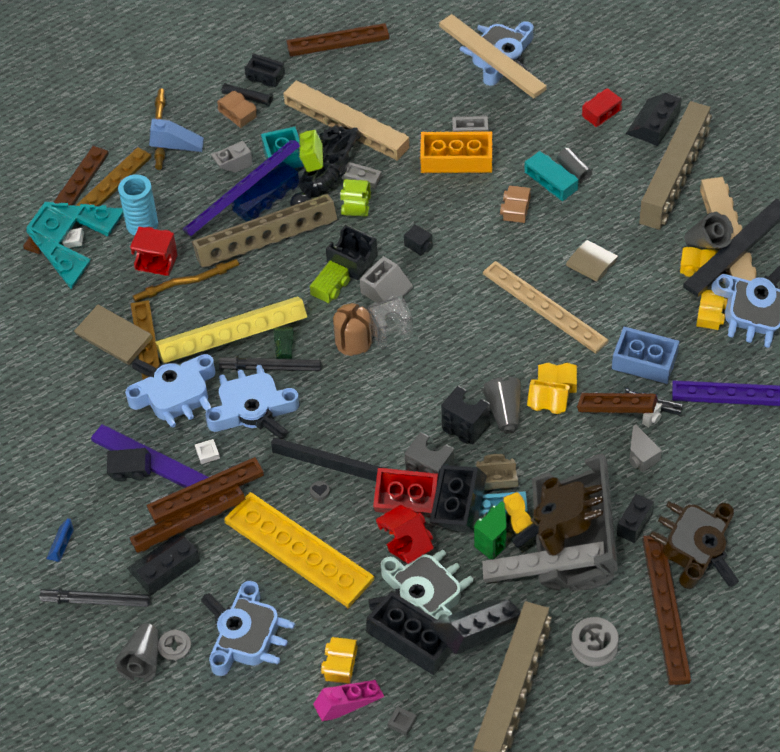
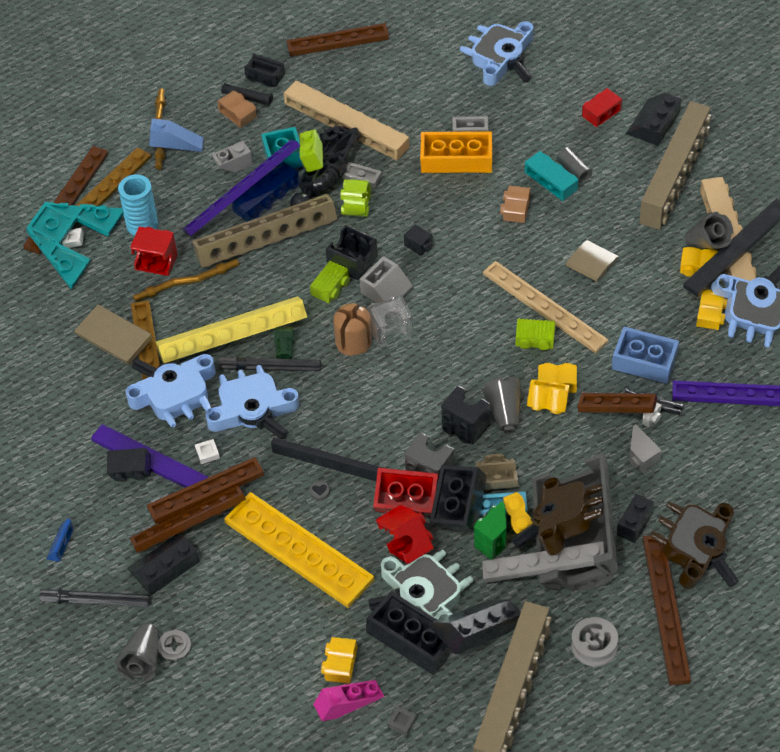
piece [201,581,295,676] -> none
tan tile [439,14,546,98] -> none
none -> lime brick [515,318,555,350]

